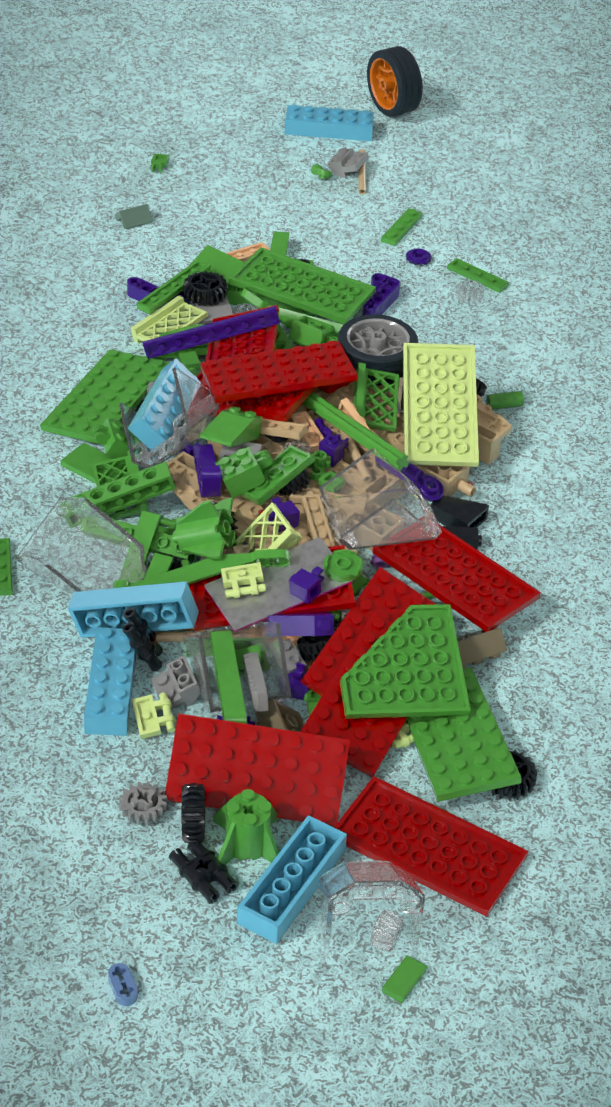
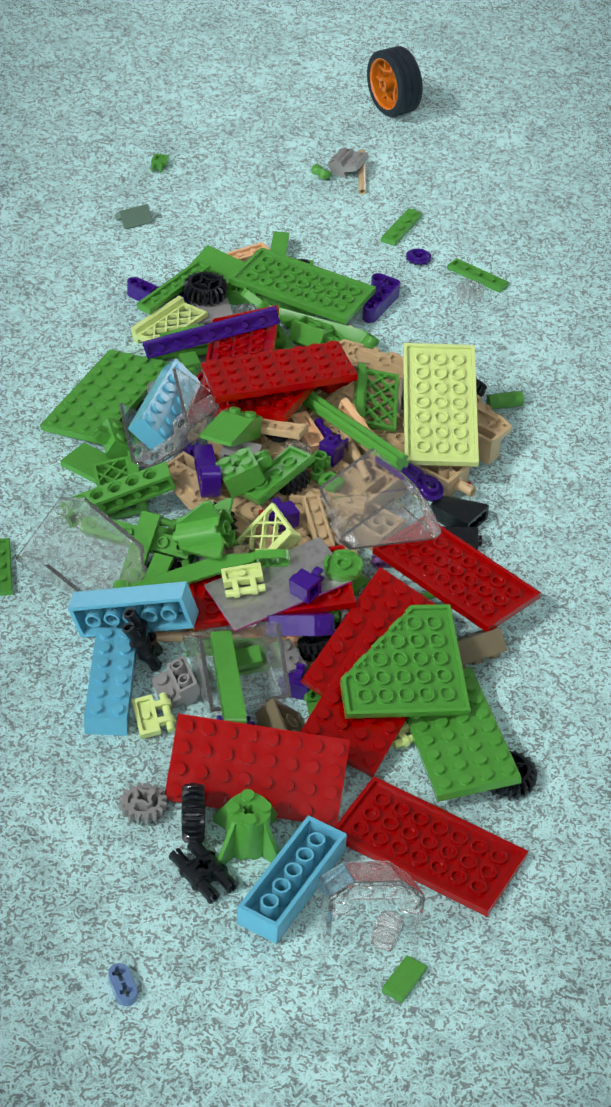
light grey gear [243,652,269,712] -> none
medium azure brick [285,104,374,141] -> none
wheel [338,314,418,386] -> none

